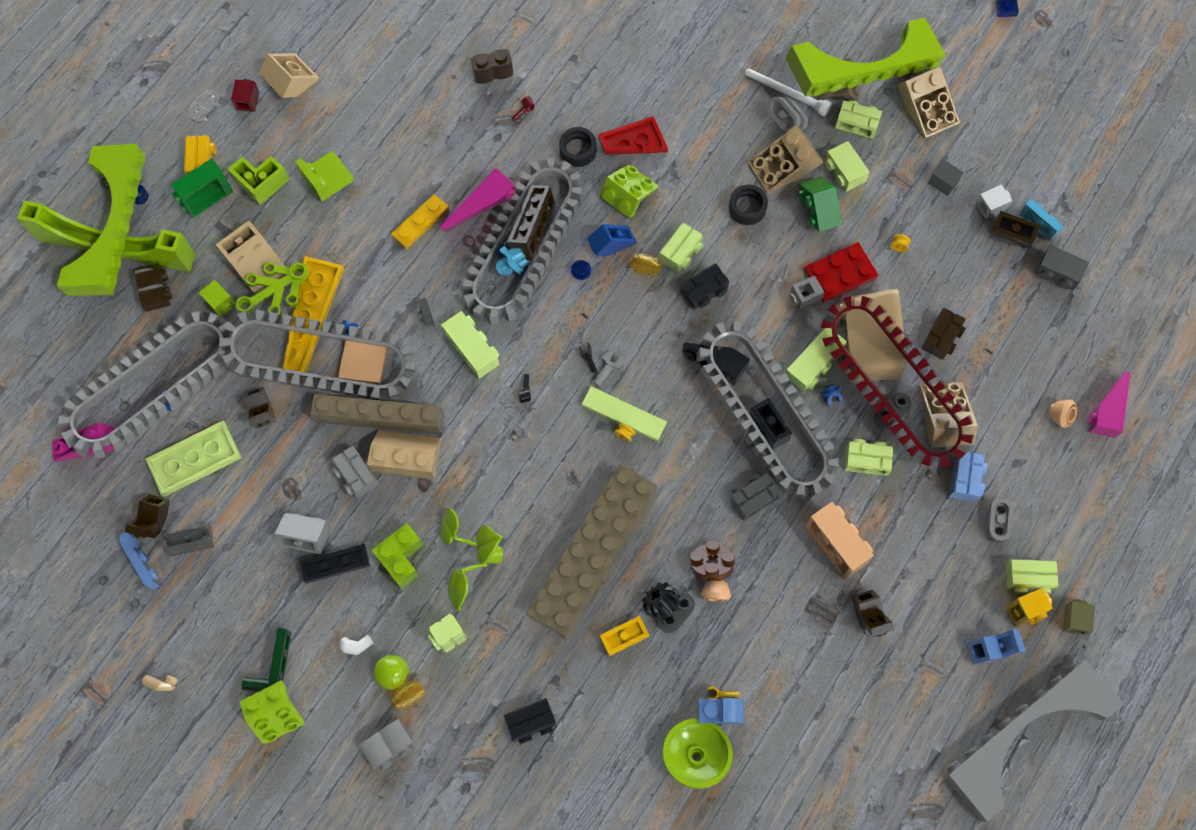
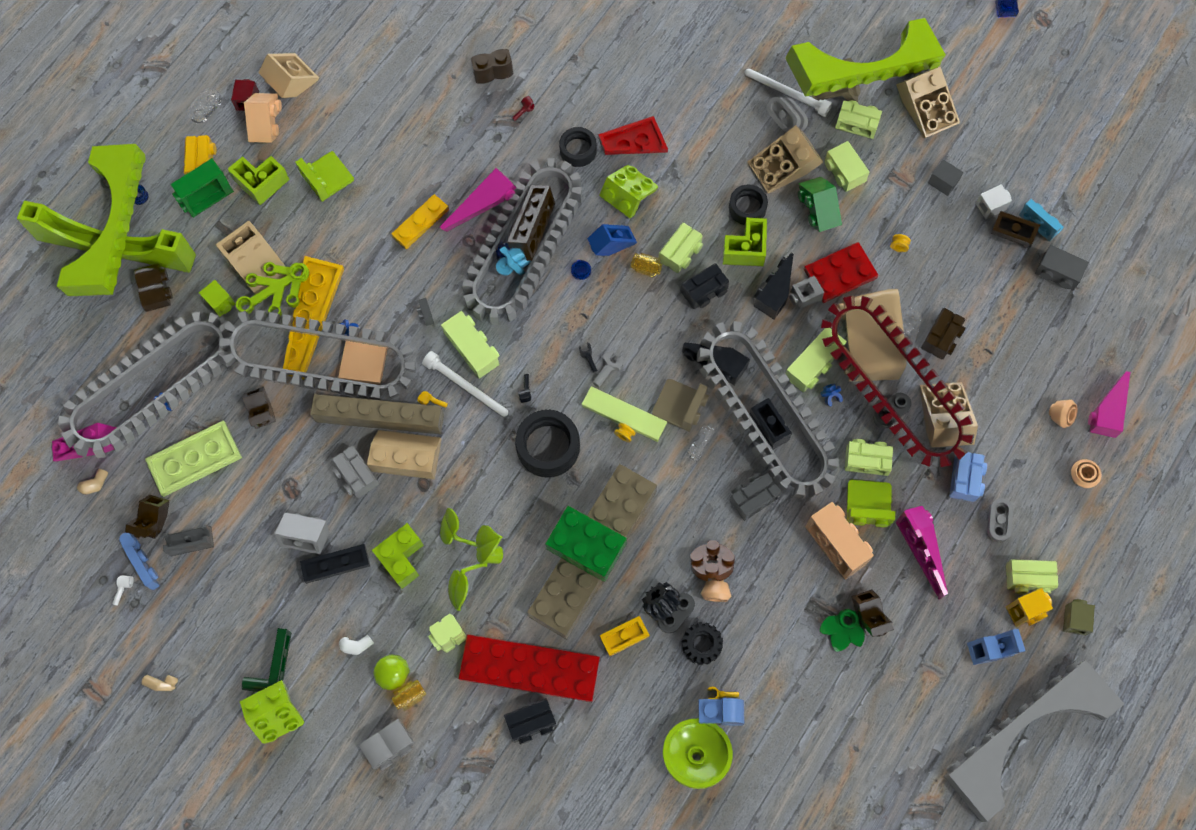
none -> tan arm [77,469,108,495]
none -> white hand [112,575,134,606]
none -> light nougat brick [244,93,282,143]
none -> yellow hand [417,391,448,408]
none -> white piece [422,351,508,417]
none -> red plate [459,634,600,703]
none -> black tyre [515,409,580,478]
none -> green brick [545,506,627,582]
none -> dark tan bracket [652,379,710,432]
none -> black tyre [682,622,723,665]
none -> lime brick [723,218,767,267]
none -> black slope [754,253,794,320]
none -> green plate [820,609,865,652]
none -> lime bracket [846,480,895,527]
none -> dark pink wedge [895,506,948,600]
none -> light nougat cone [1071,459,1102,488]

